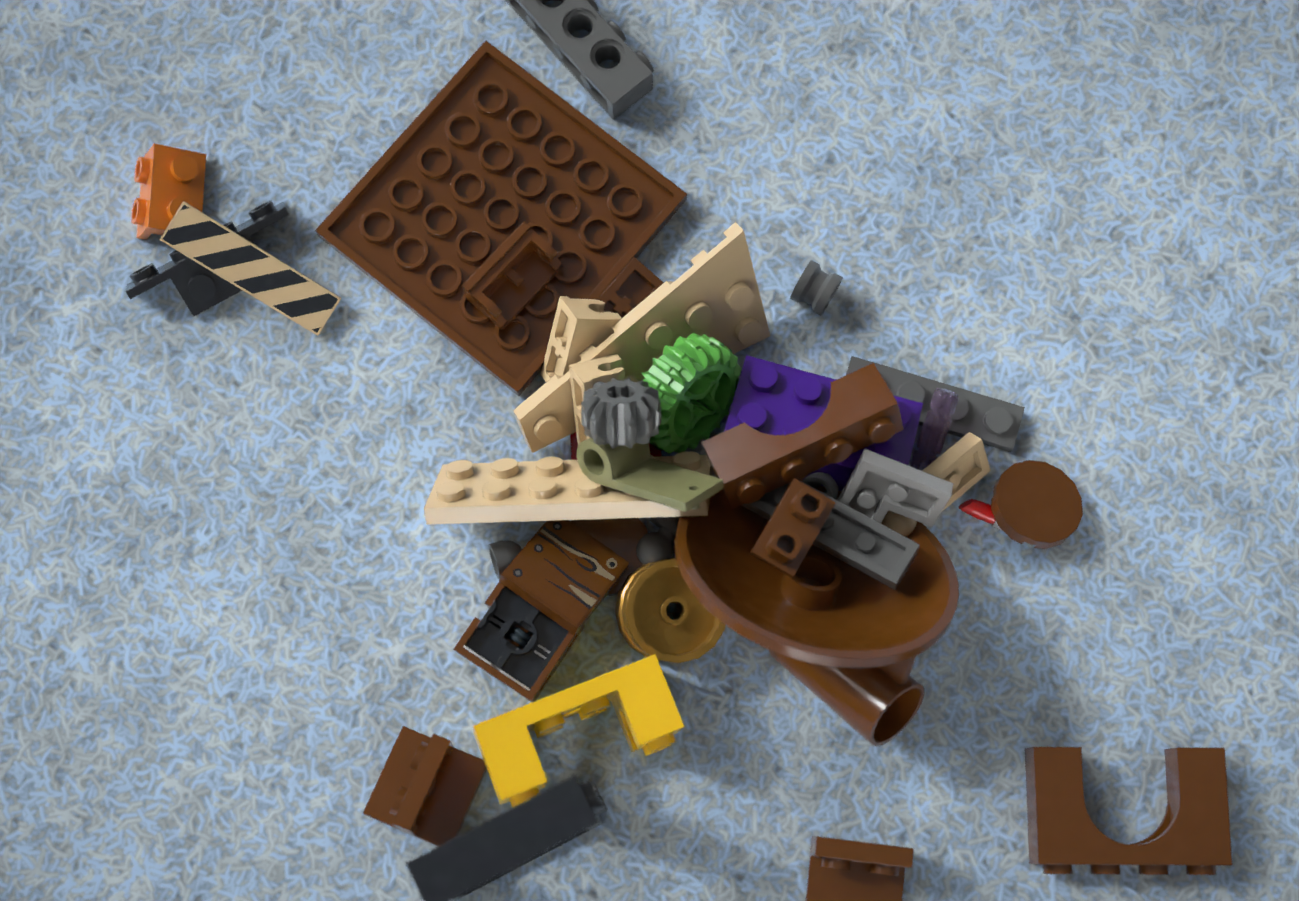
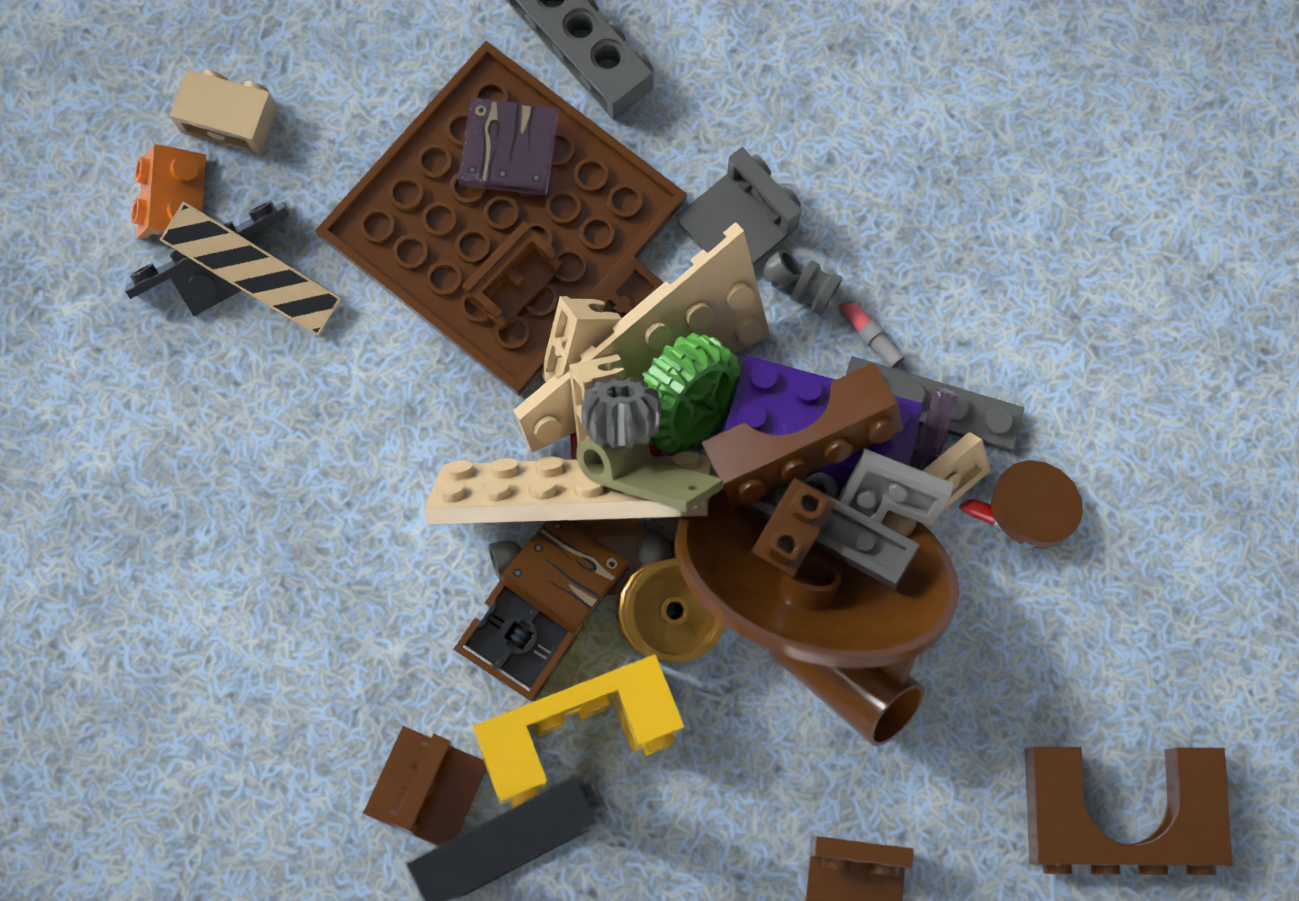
none -> tan brick [169,69,278,154]
none -> clear purple tile [458,97,559,196]
none -> dark grey bracket [678,146,802,265]
none -> dark grey hinge [763,249,802,289]
none -> light grey piece [839,303,905,368]

